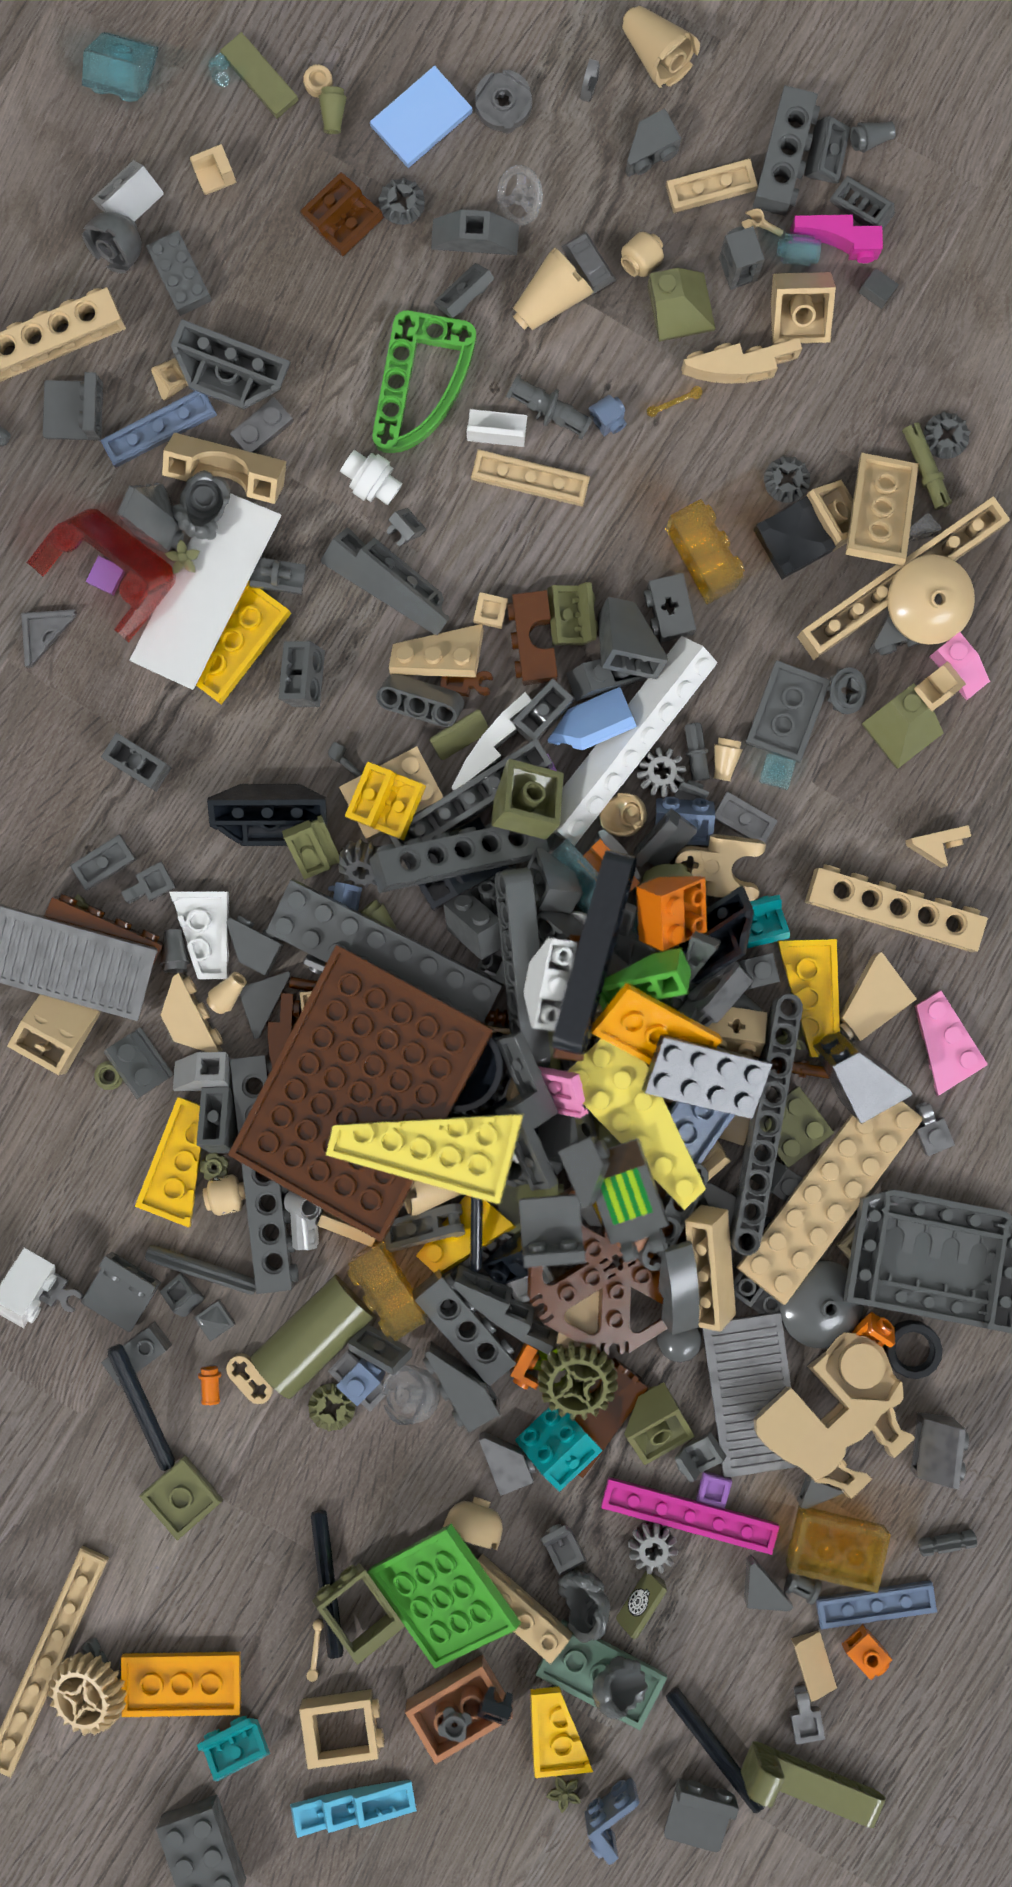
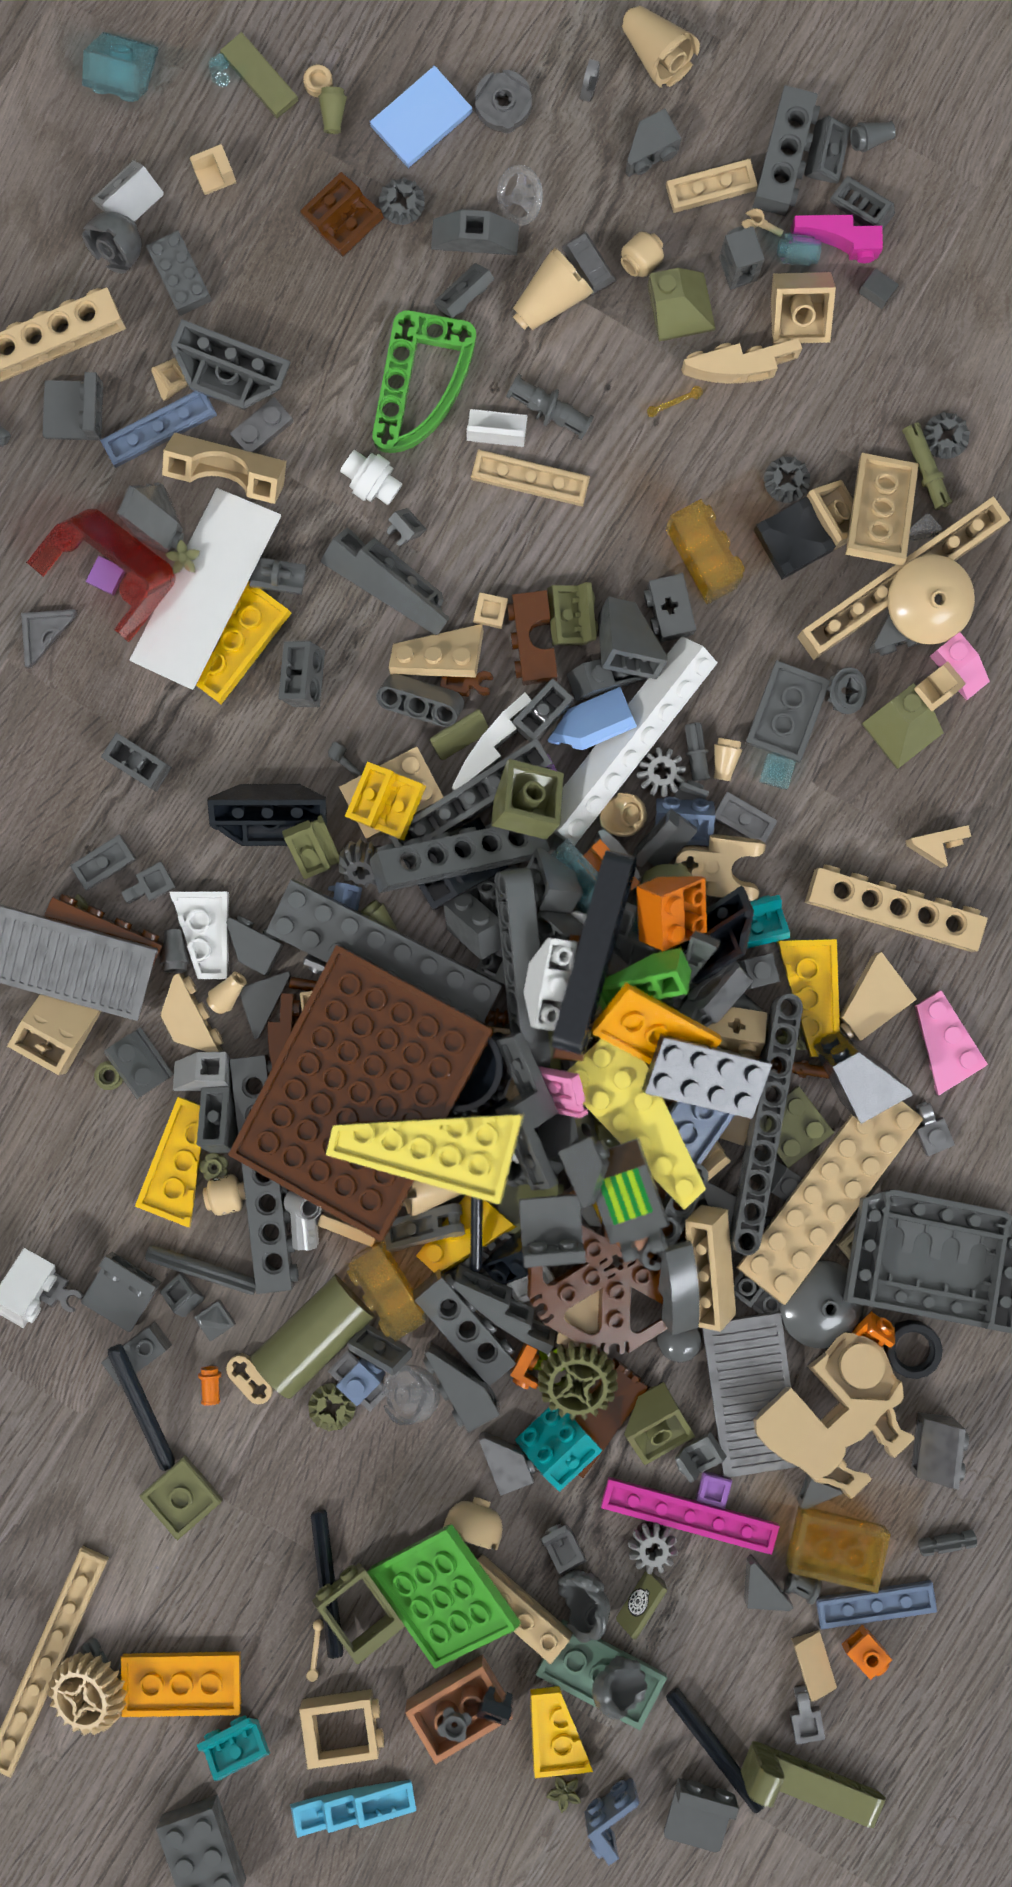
dark grey hair [172,470,230,540] -> none
sand blue plate [589,395,627,436] -> none

